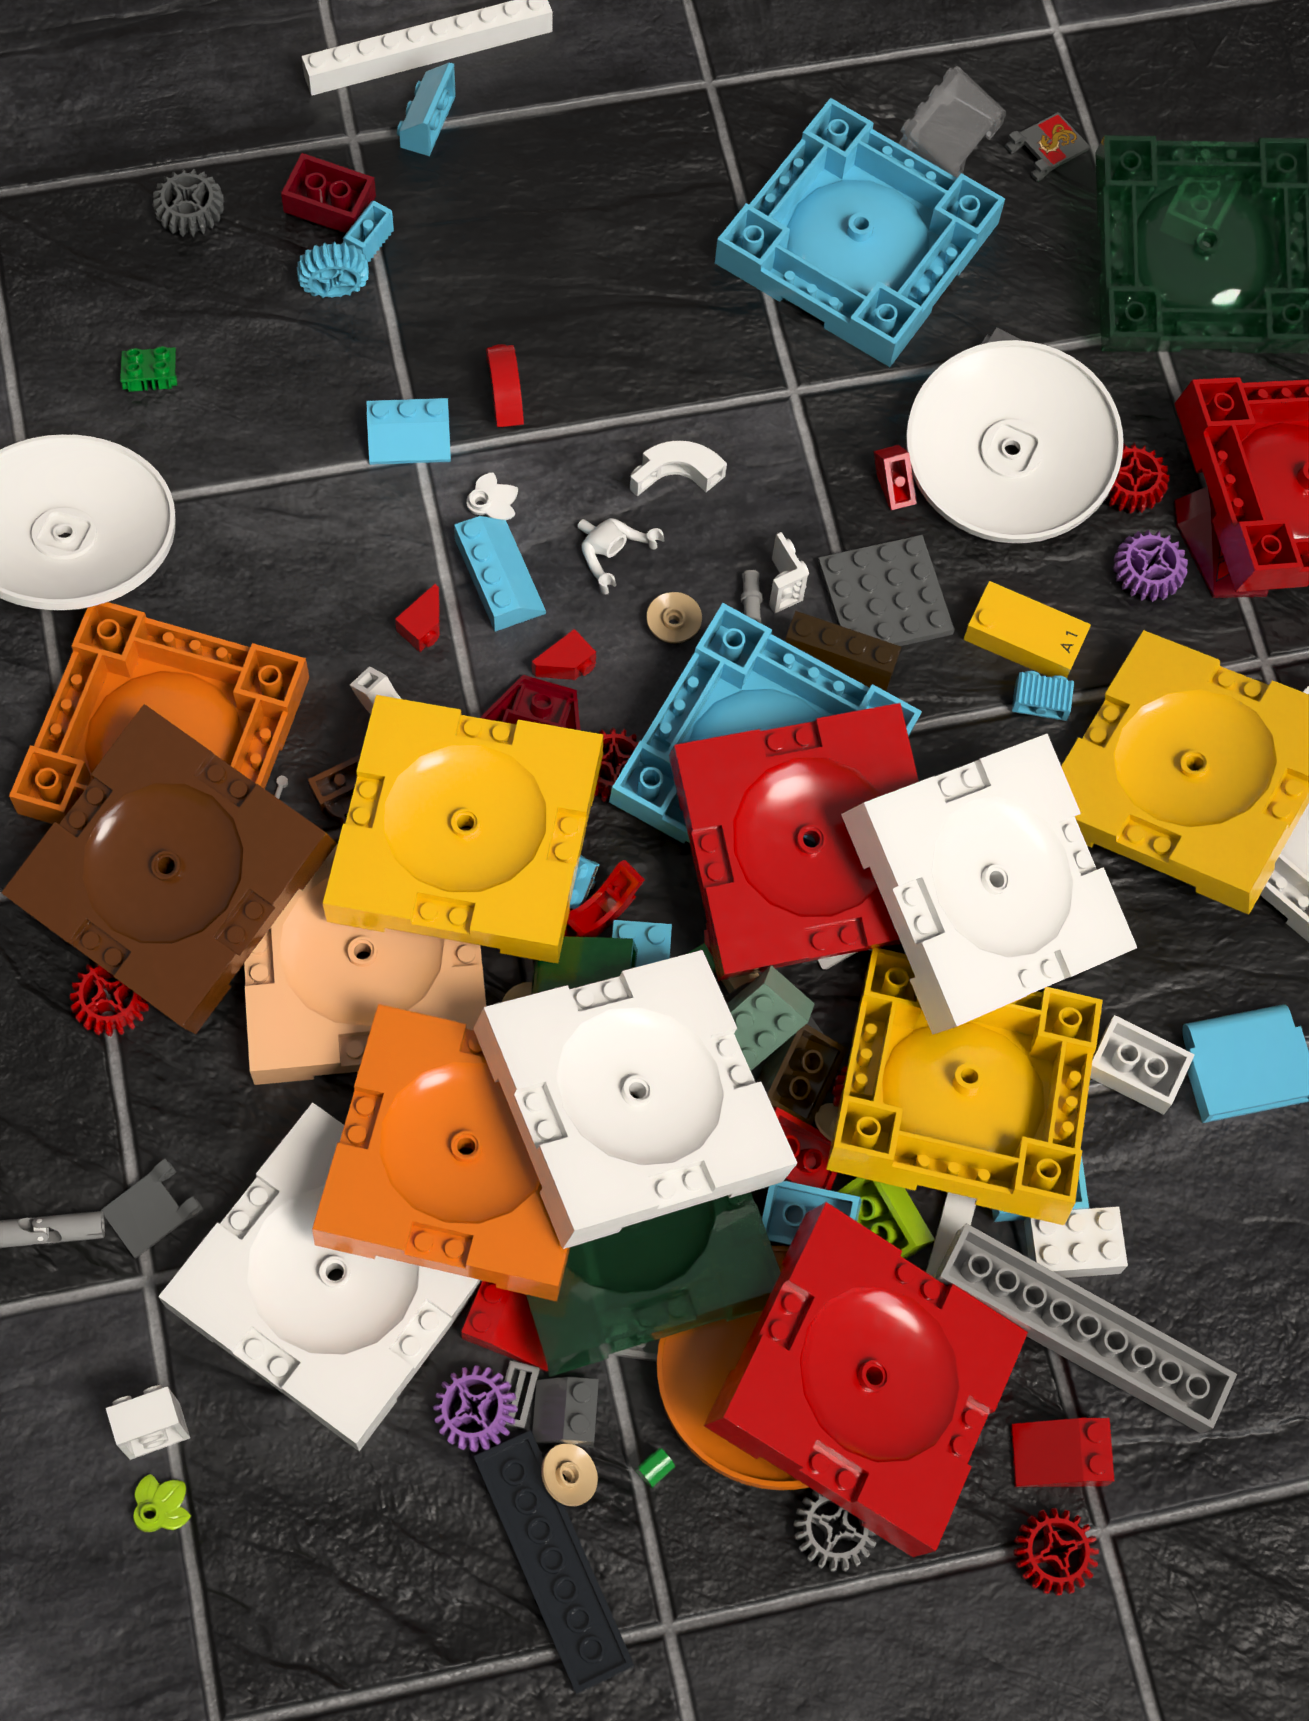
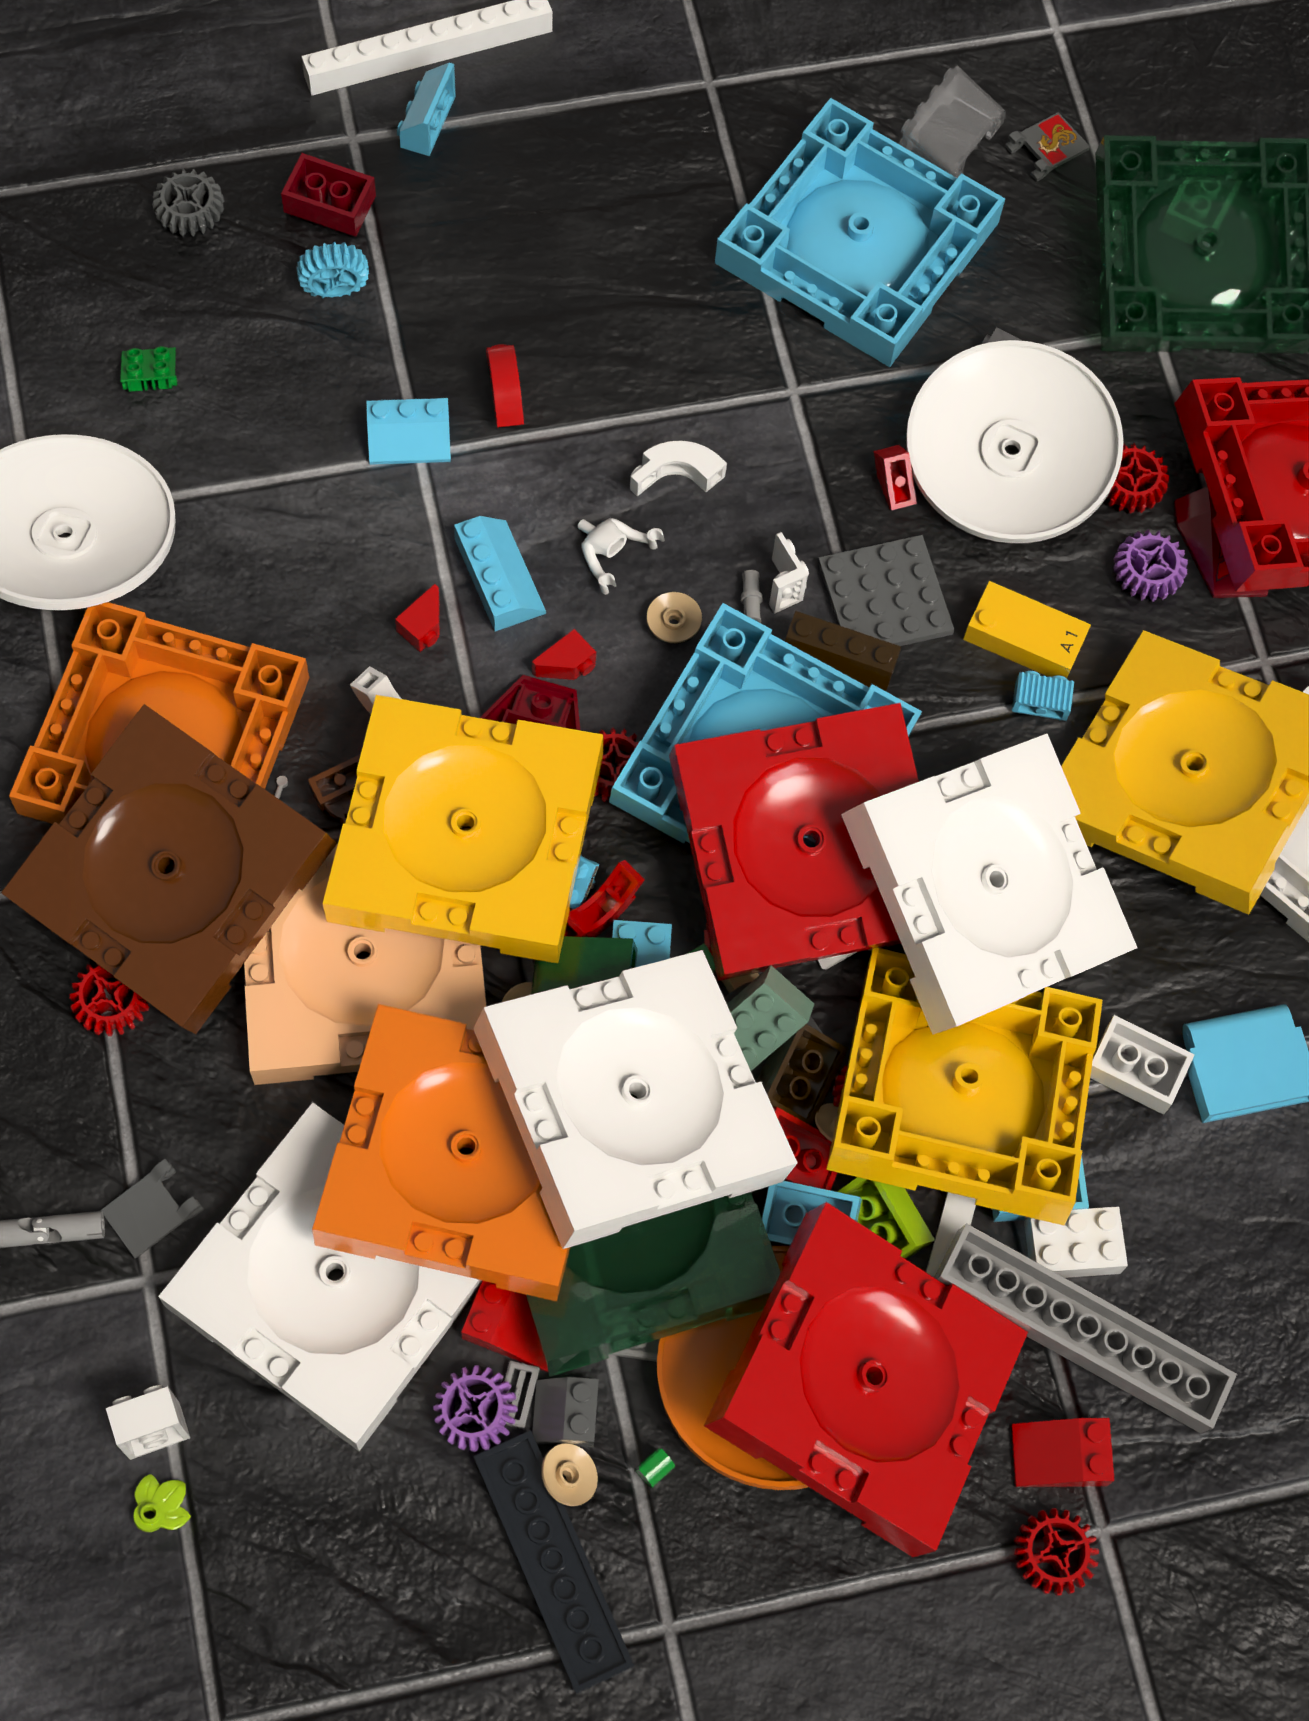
medium azure brick [343,201,394,262] -> none
white plate [467,473,518,520] -> none
light grey gear [793,1490,876,1572] -> none

